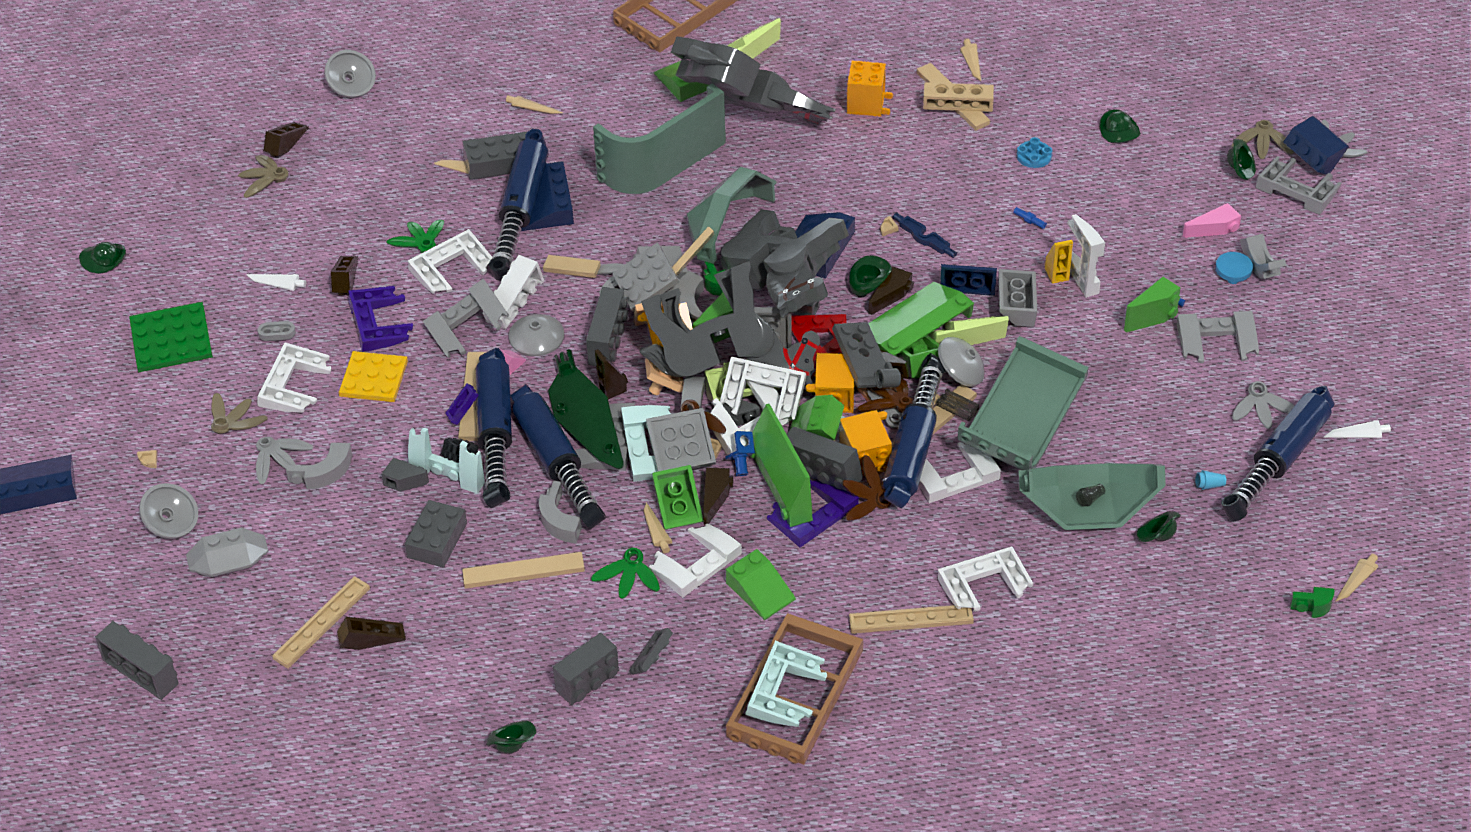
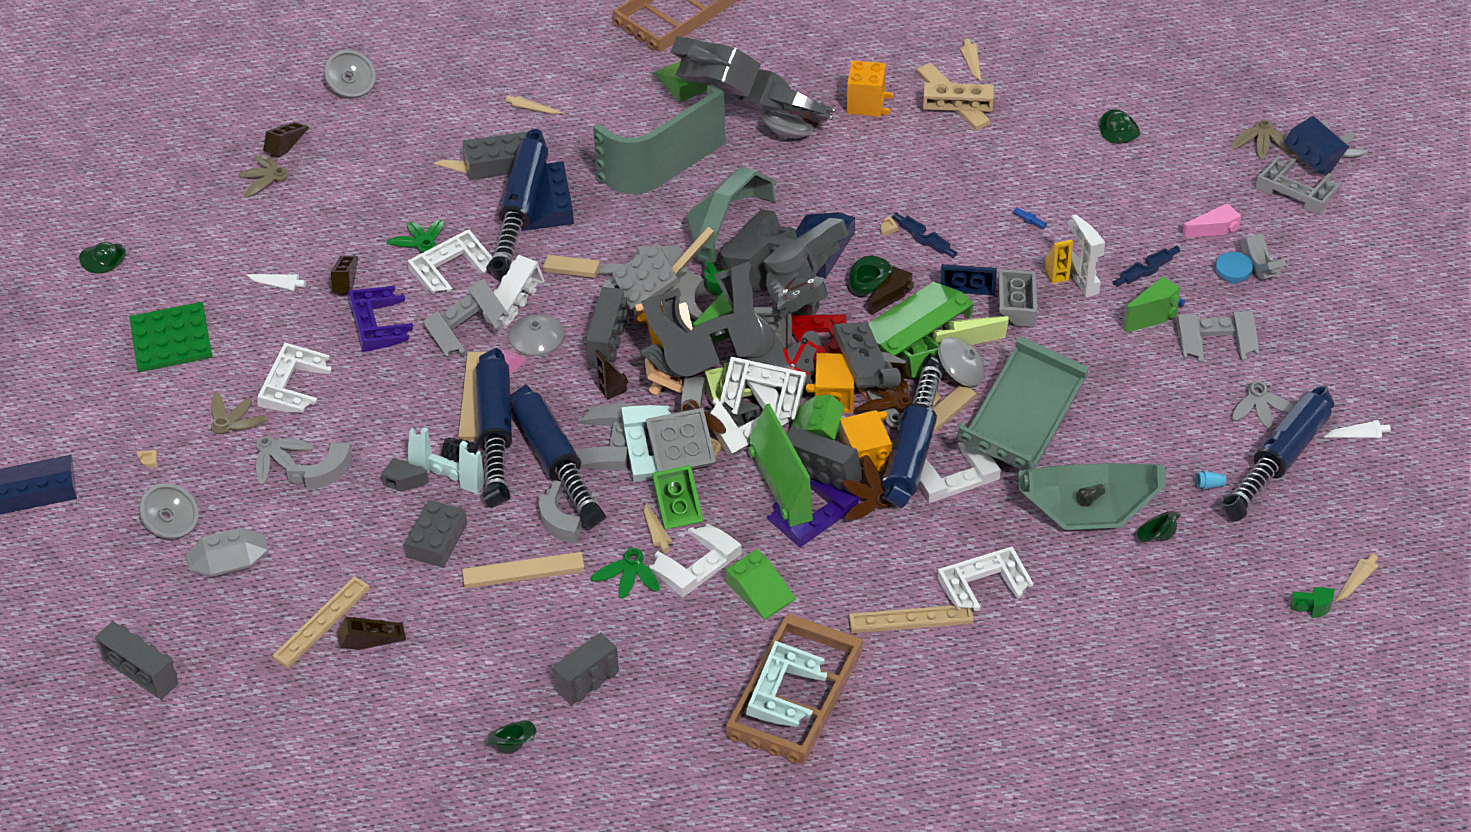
light grey plate [258,321,296,341] -> none
yellow plate [339,351,408,402] -> none
dark purple tile [446,383,479,425] -> none
dark green wing [548,349,624,469] -> none
dark grey hinge [630,628,673,675] -> none
dark brown slope [703,468,734,525] -> none
blue bracket [725,431,755,477] -> none
yellowish green slope [727,18,781,58] -> none
clear smoke tile [936,389,979,421] -> none
dark azure tile [1017,137,1052,168] -> none
dark green hat [1227,138,1256,180] -> none
none -> light grey dish [762,112,814,140]
none -> dark blue piece [1113,245,1180,287]

